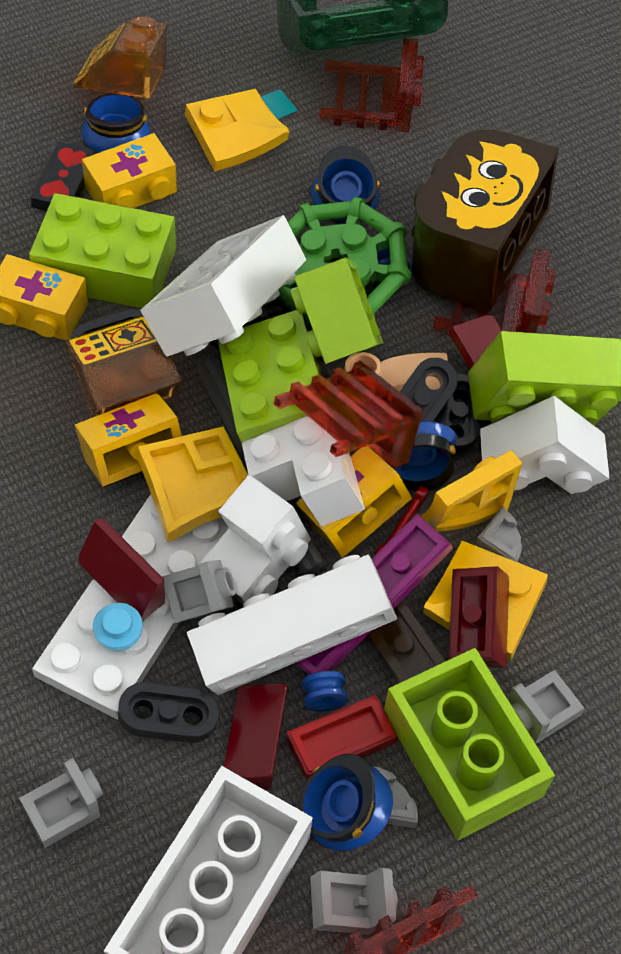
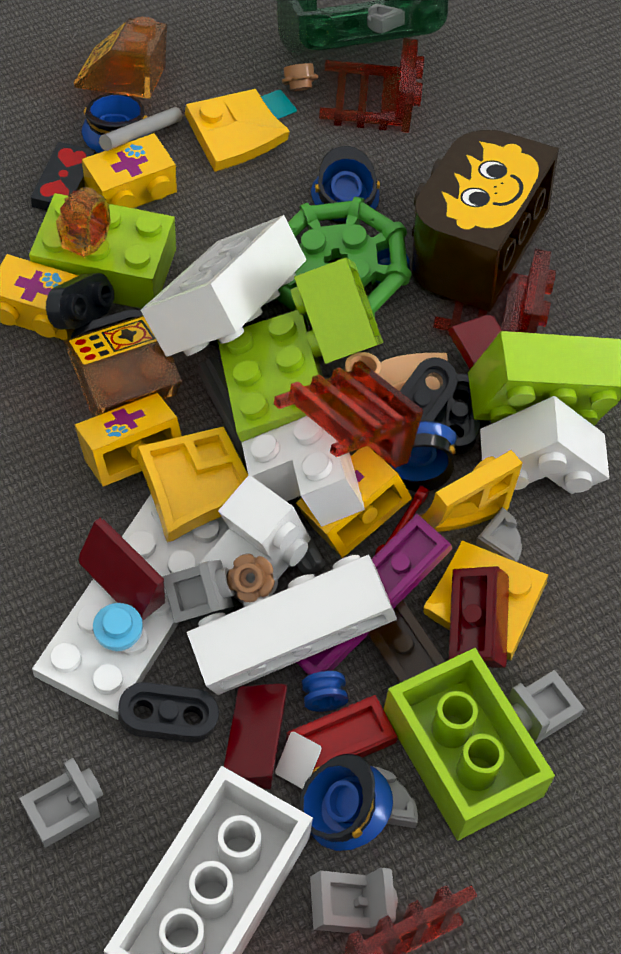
none -> black plate [46,273,114,330]
none -> clear orange rock [56,187,111,257]
none -> light grey bar [99,107,182,151]
none -> medium nougat plate [227,554,275,602]
none -> white sticker [275,731,322,789]
none -> medium nougat plate [282,63,319,91]
none -> light grey tile [367,4,405,34]

